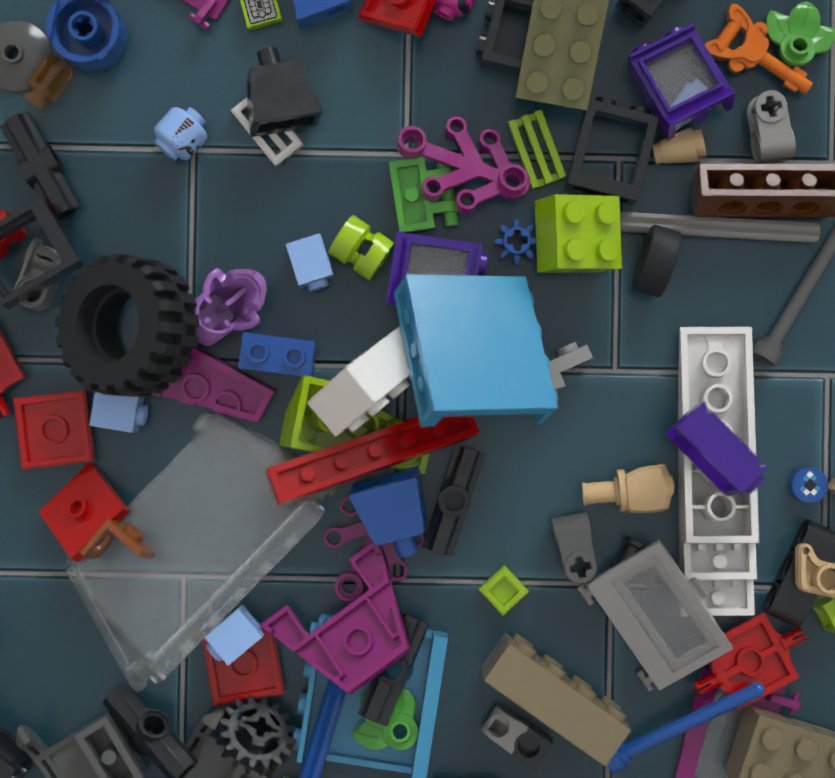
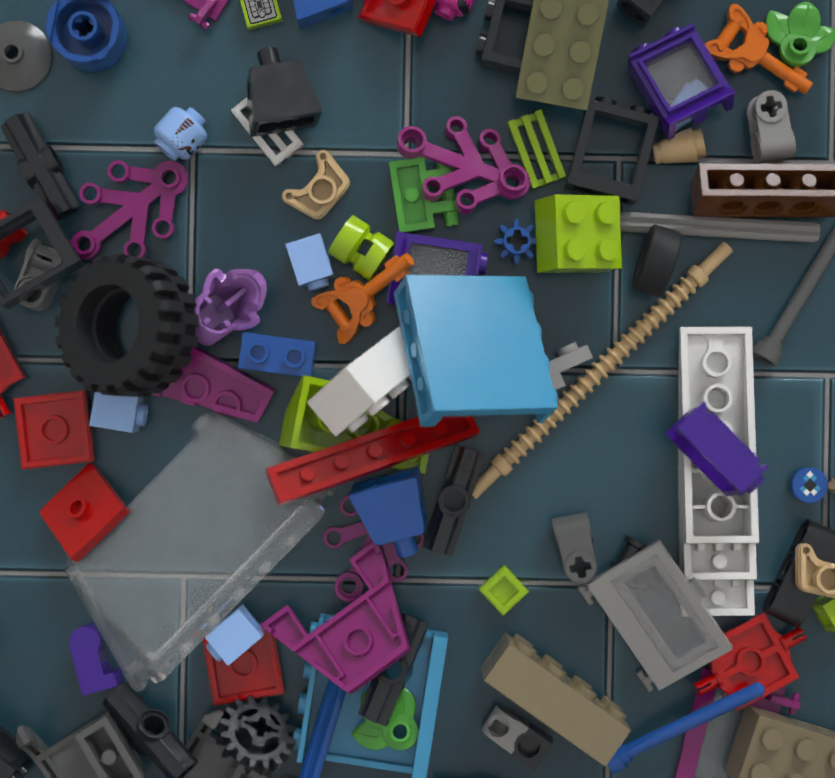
clear orange arm [23,53,73,110] -> none
dark orange bracket [80,519,156,559] -> none
tan piece [581,462,675,513] -> none
none -> dark purple leg [69,623,124,696]
none -> magenta plant [71,160,189,260]
none -> tan piece [282,150,350,221]
none -> orange piece [311,253,414,344]
none -> tan hose [472,242,733,499]

